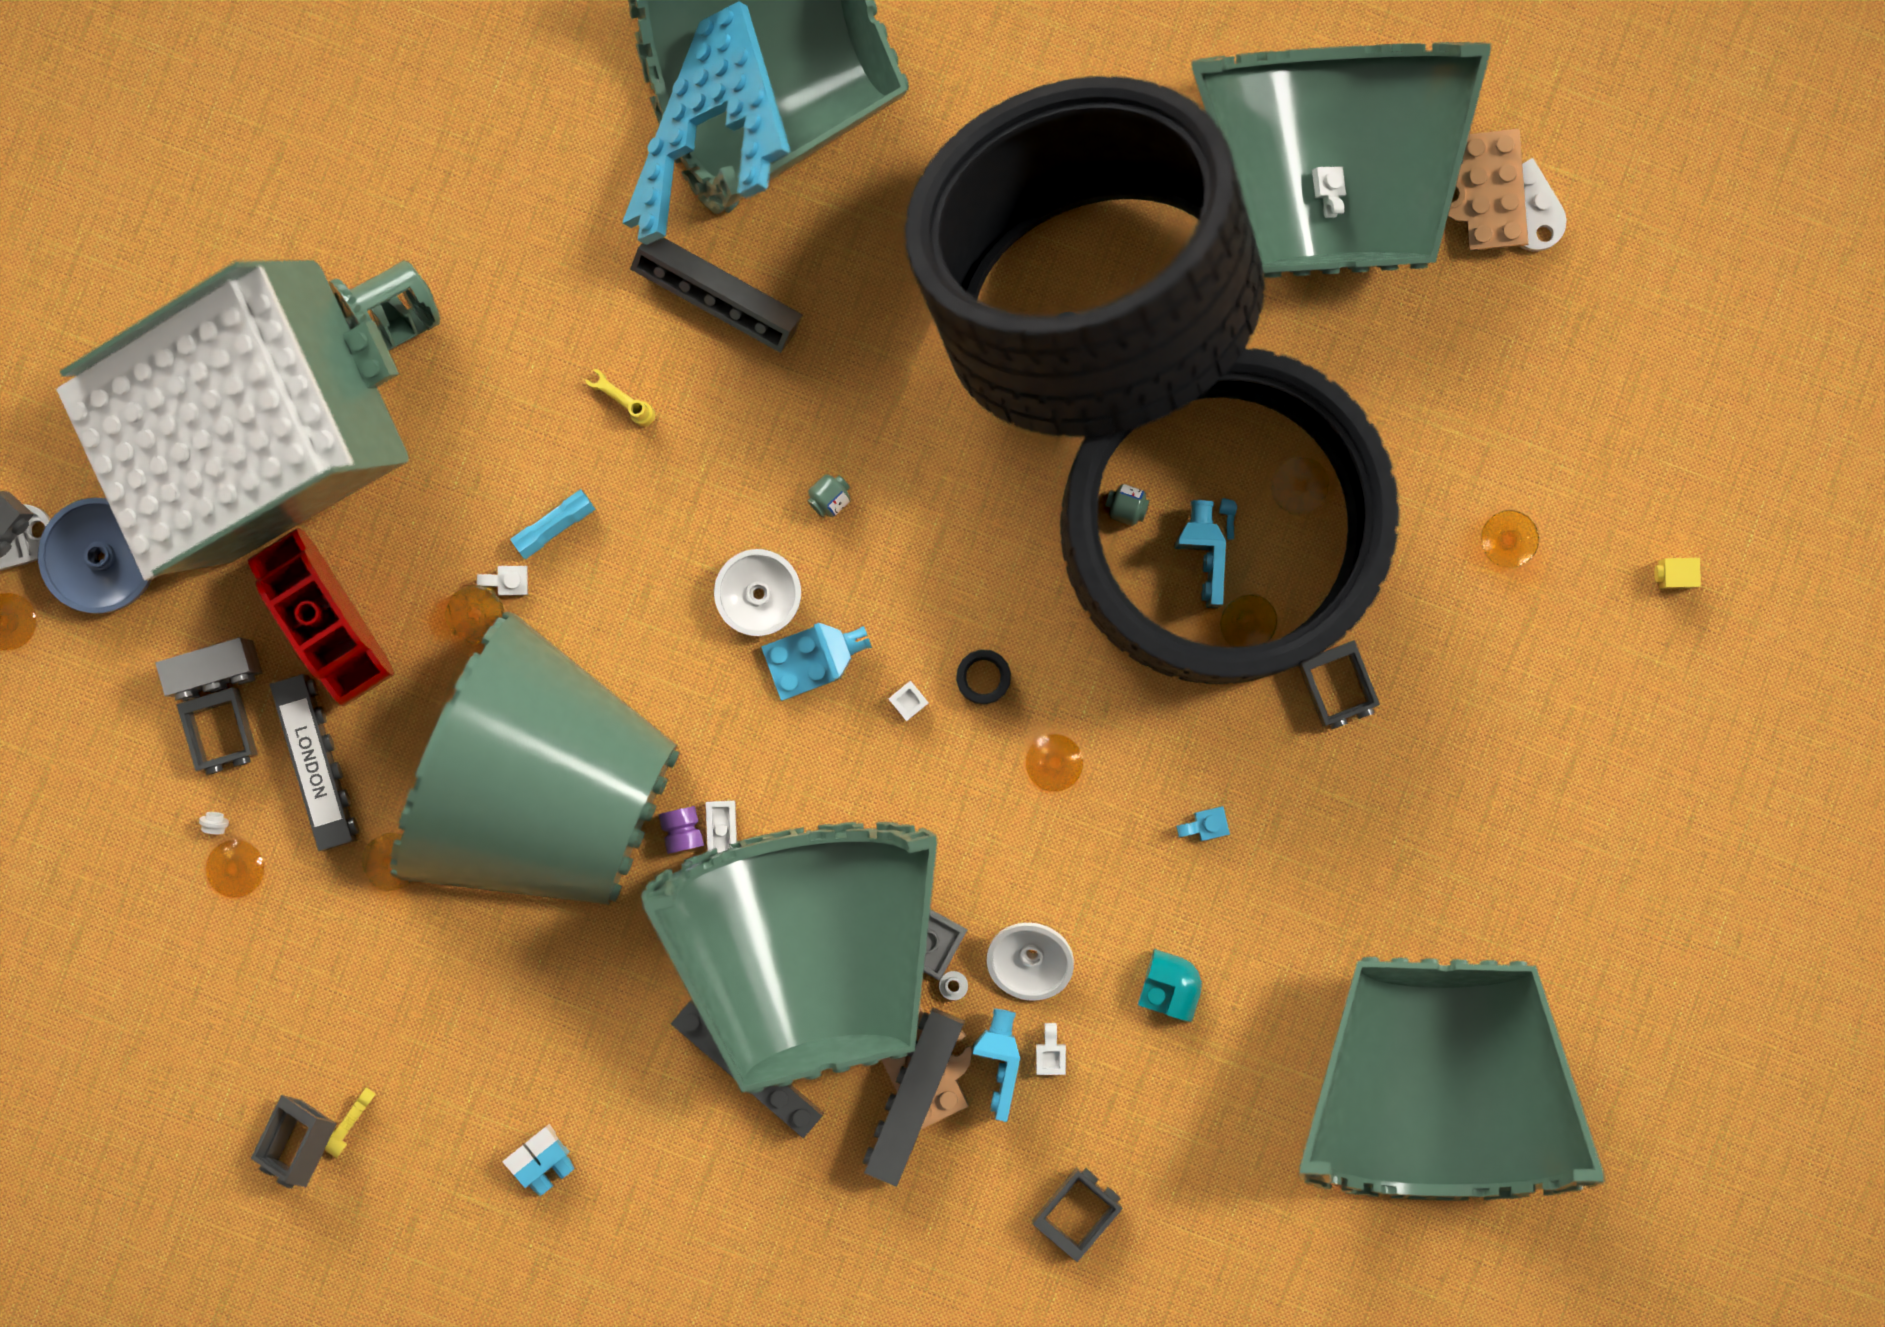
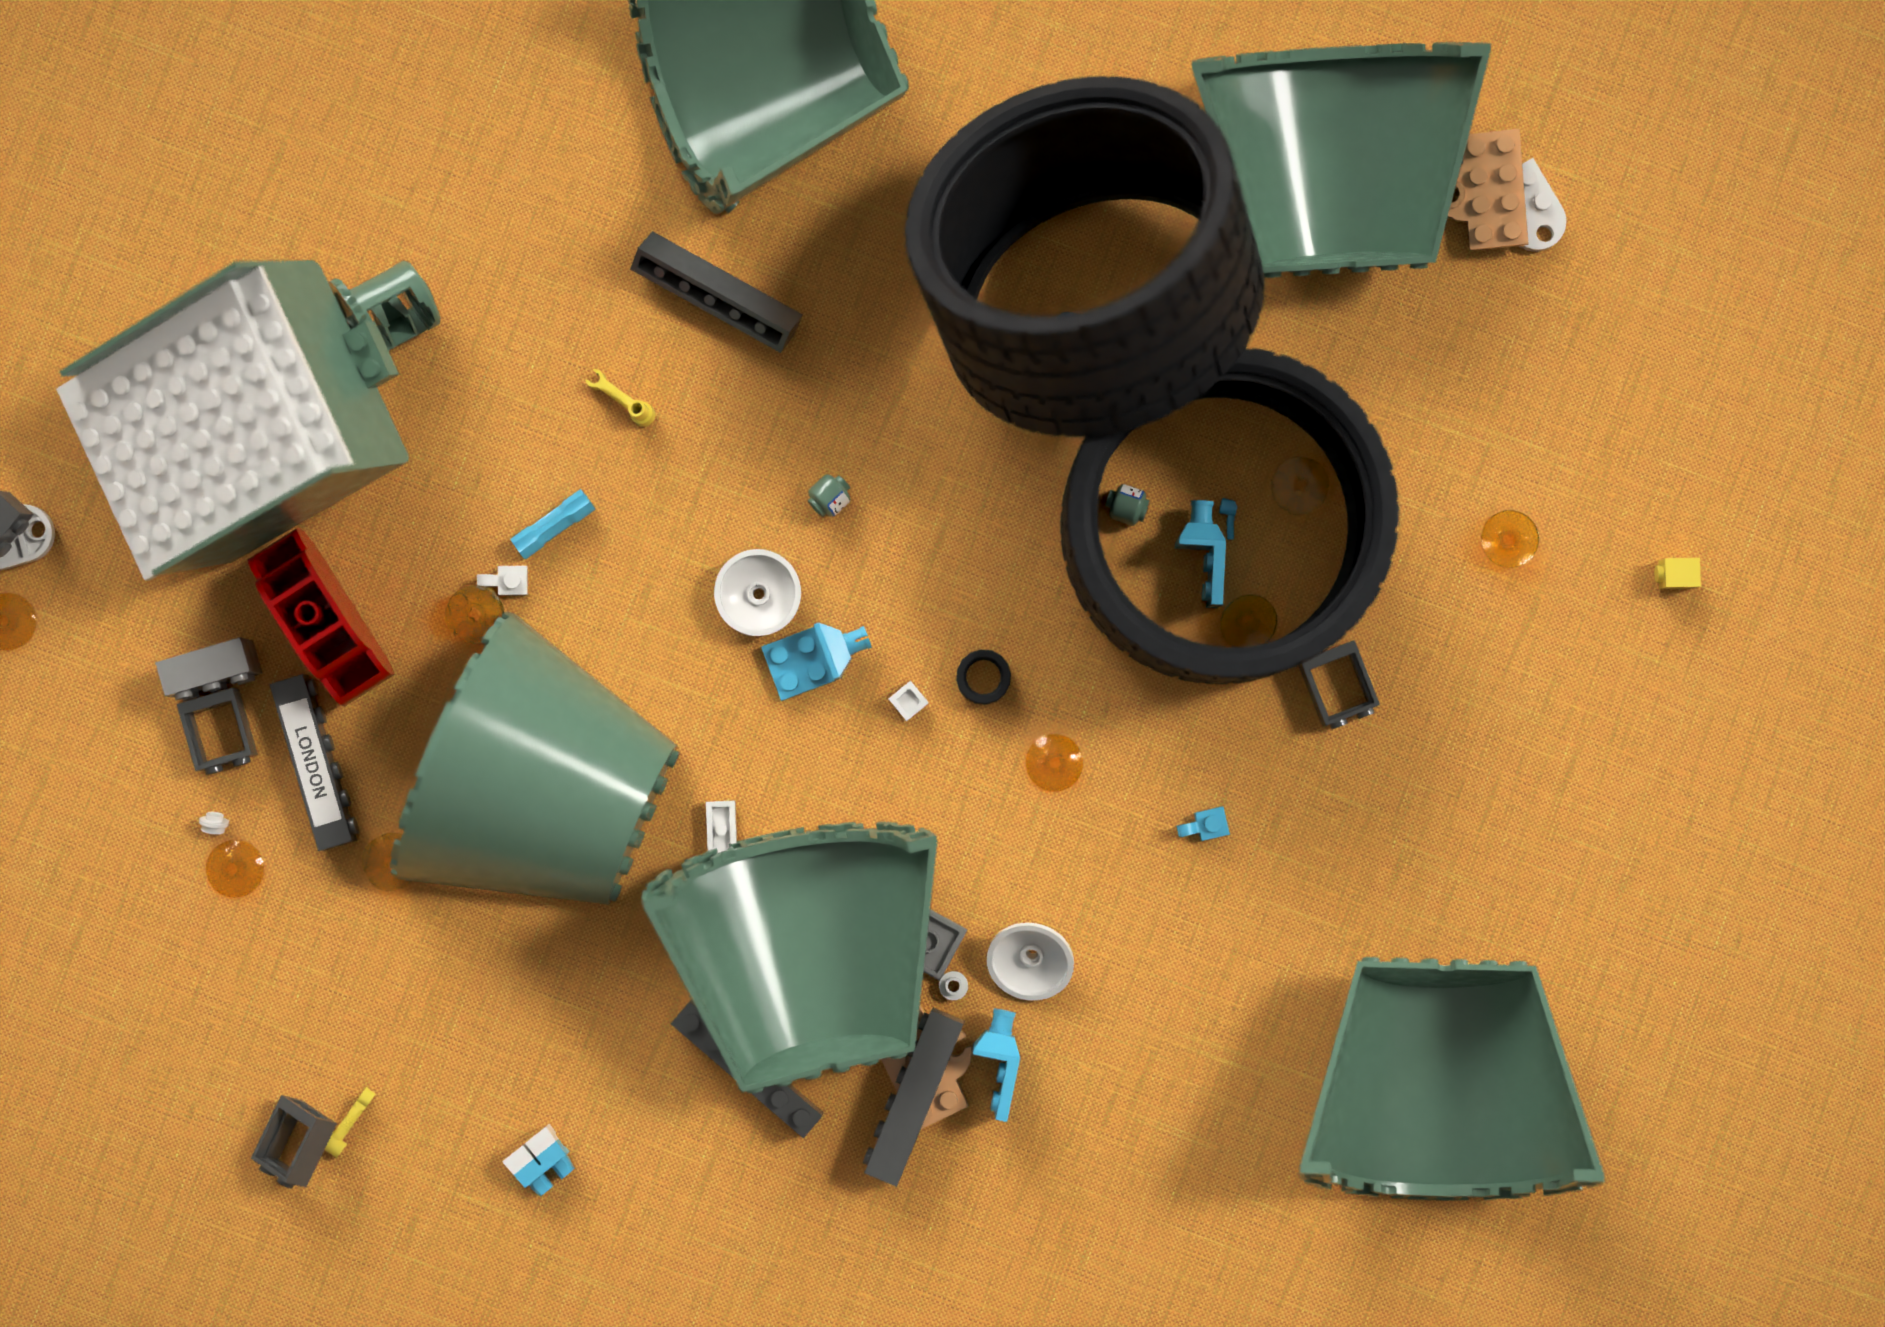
sand blue dish [38,498,152,614] -> none
medium azure wing [623,1,790,245] -> none
medium lavender wheel [658,806,704,854] -> none
dark grey window [1032,1167,1123,1262] -> none
white plate [1036,1023,1066,1075] -> none
teal brick [1137,949,1202,1022] -> none
white plate [1312,167,1346,218] -> none

